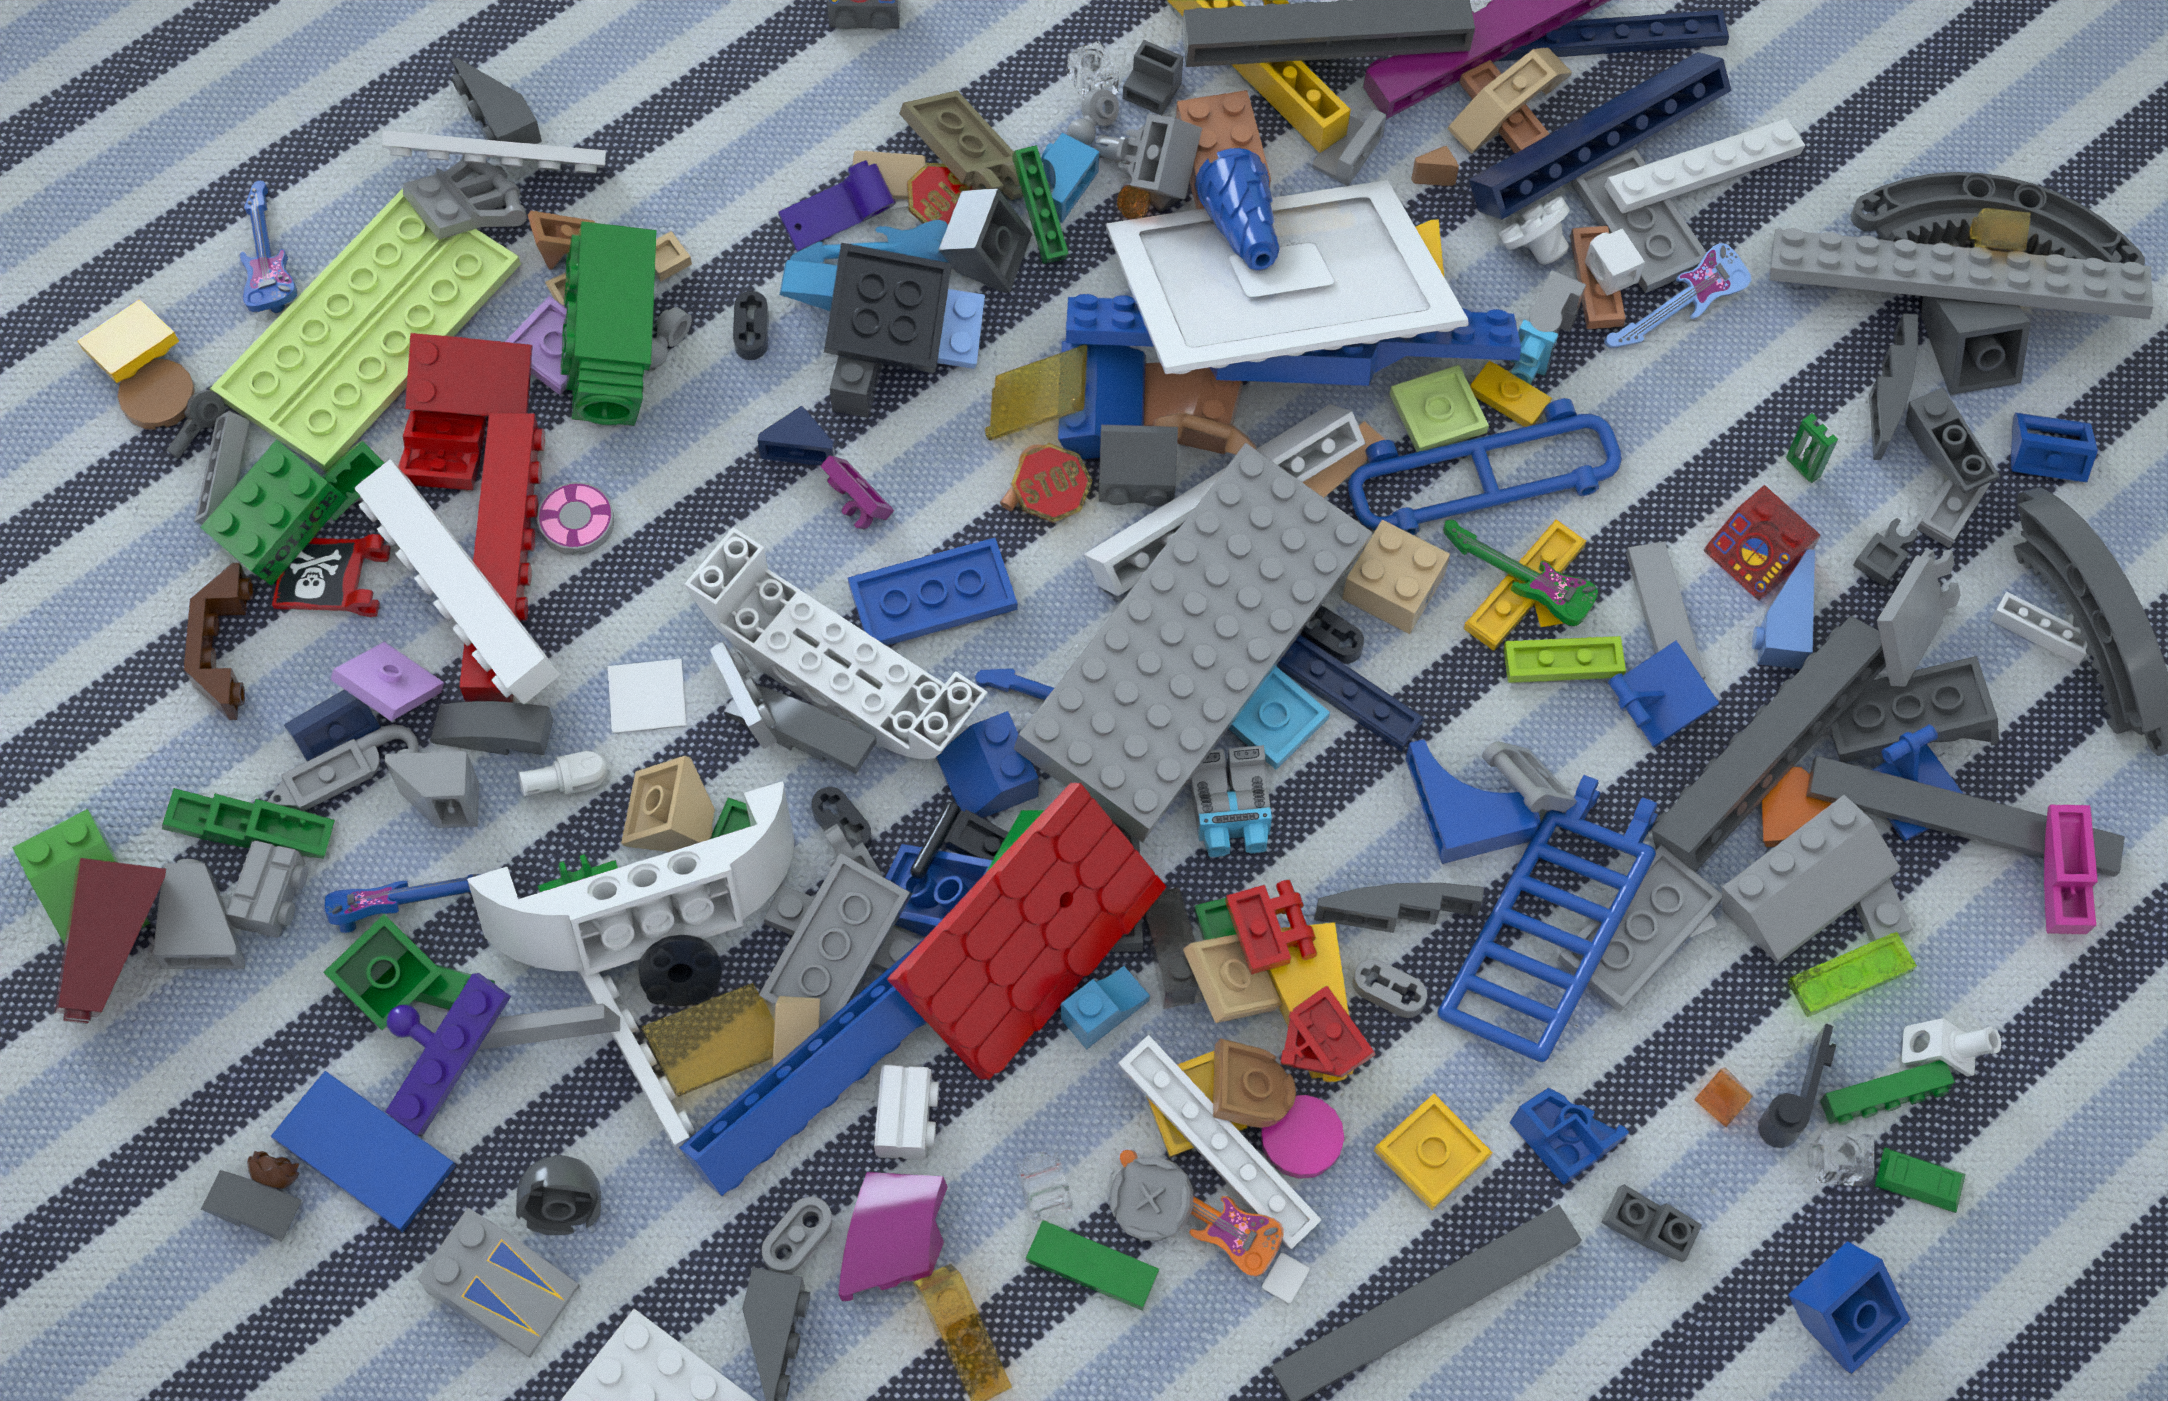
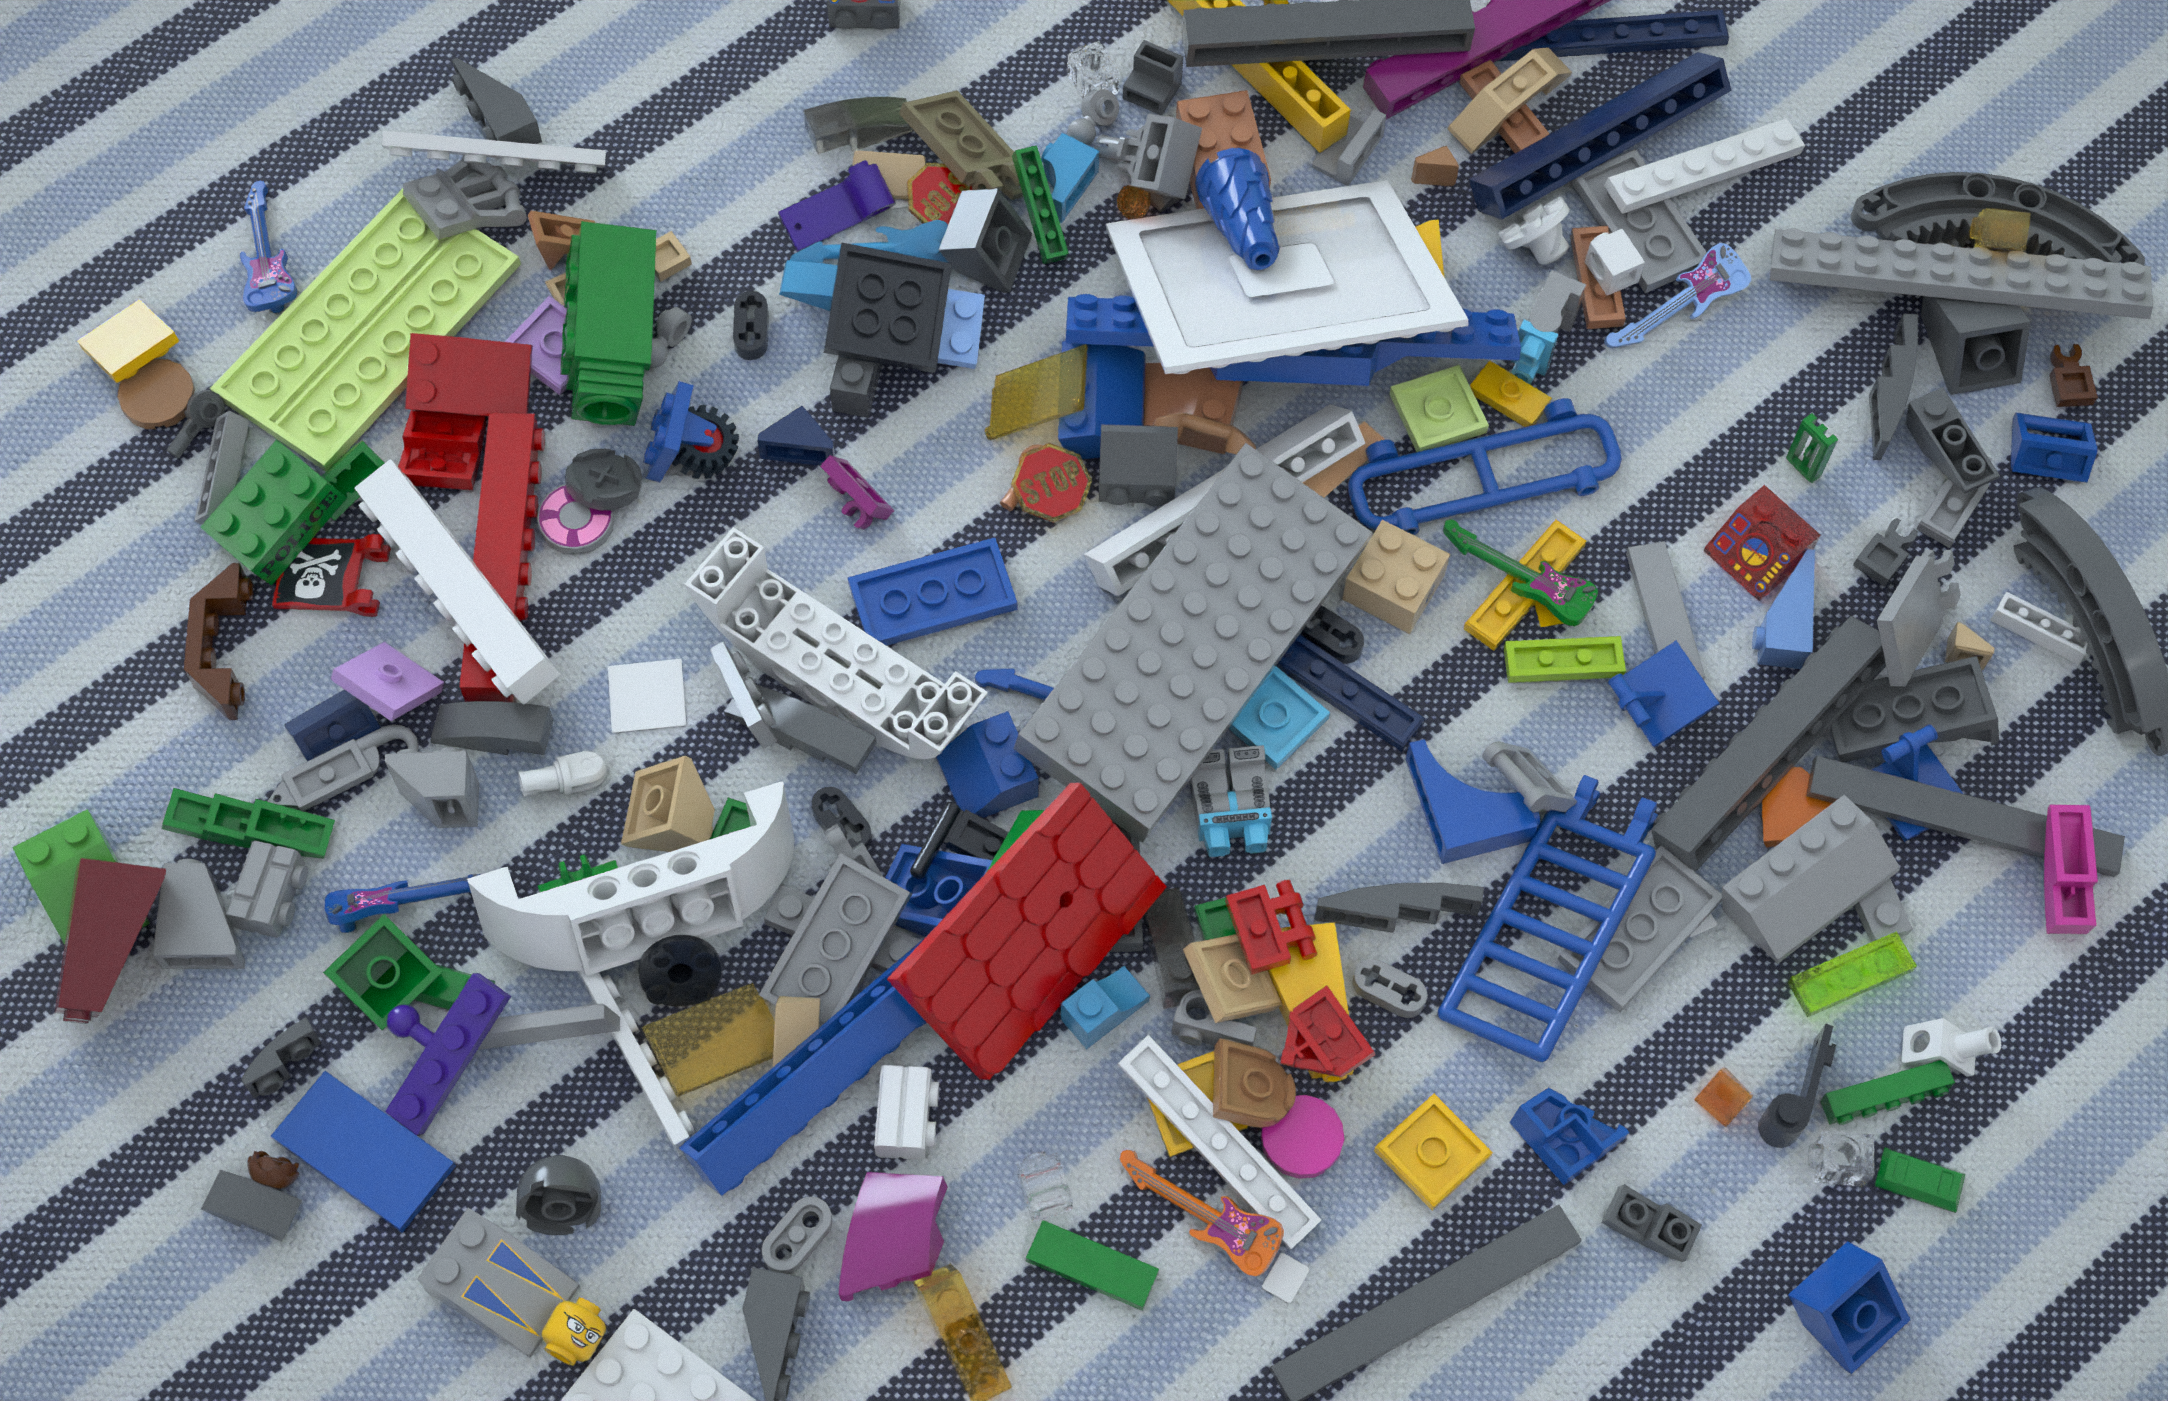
light grey tile [1110,1156,1193,1241] -> none
none -> dark grey slope [241,1017,322,1098]
none -> yellow head [541,1297,606,1366]
none -> dark grey tile [565,448,642,510]
none -> plate [643,381,739,483]
none -> clear smoke slope [803,97,914,154]
none -> light grey plate [1172,990,1257,1046]
none -> tan slope [1945,622,1995,670]
none -> reddish brown plate [2049,344,2098,407]

